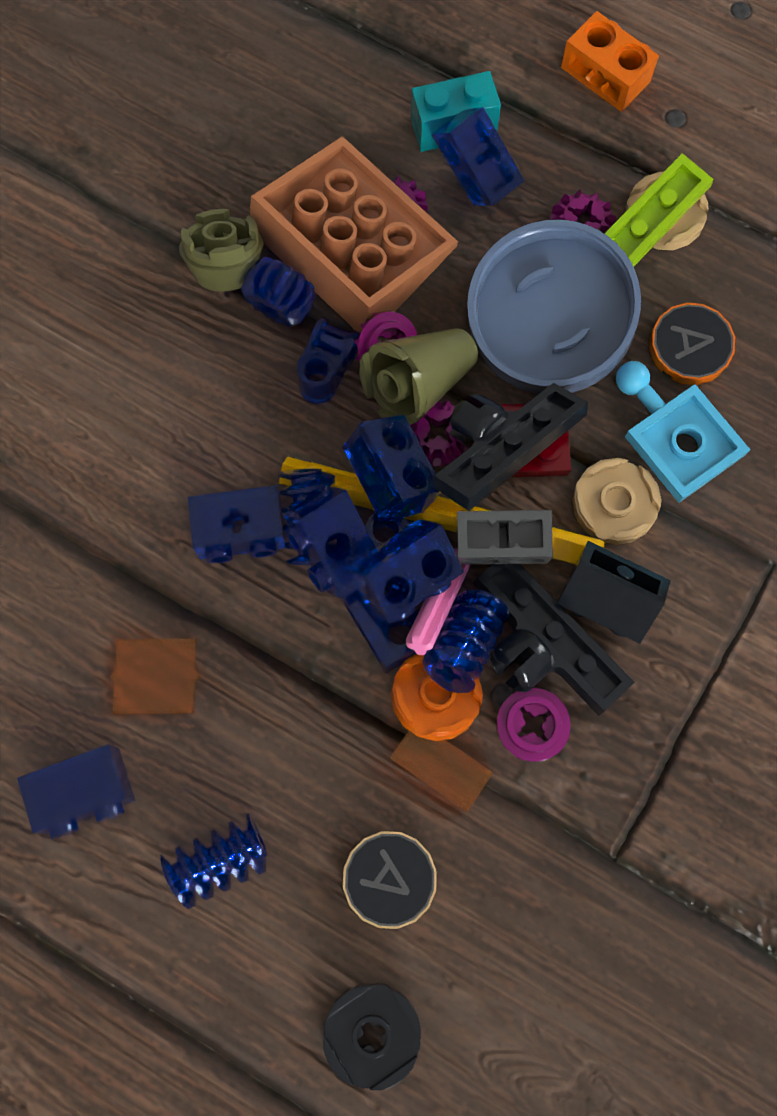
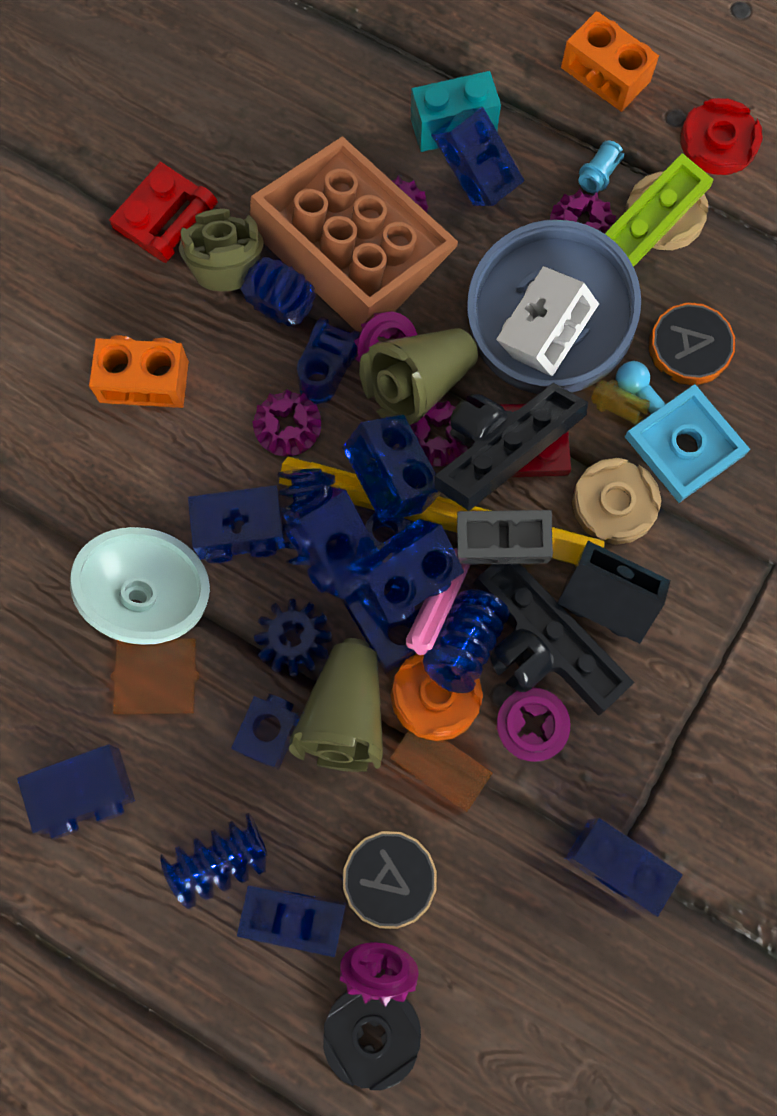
none -> light aqua dish [70,527,210,645]
none -> orange brick [89,335,189,408]
none -> red plate [109,161,218,263]
none -> clear blue brick [231,694,299,770]
none -> clear blue brick [237,884,347,957]
none -> magenta gear [252,389,321,456]
none -> clear blue gear [254,599,332,677]
none -> olive cone [289,638,383,772]
none -> magenta gear [340,942,419,1007]
none -> white brick [496,266,599,377]
none -> clear blue brick [565,818,683,917]
none -> medium azure pin [578,140,624,194]
none -> clear yellow pin [591,379,650,426]
none -> red tile [680,98,763,175]

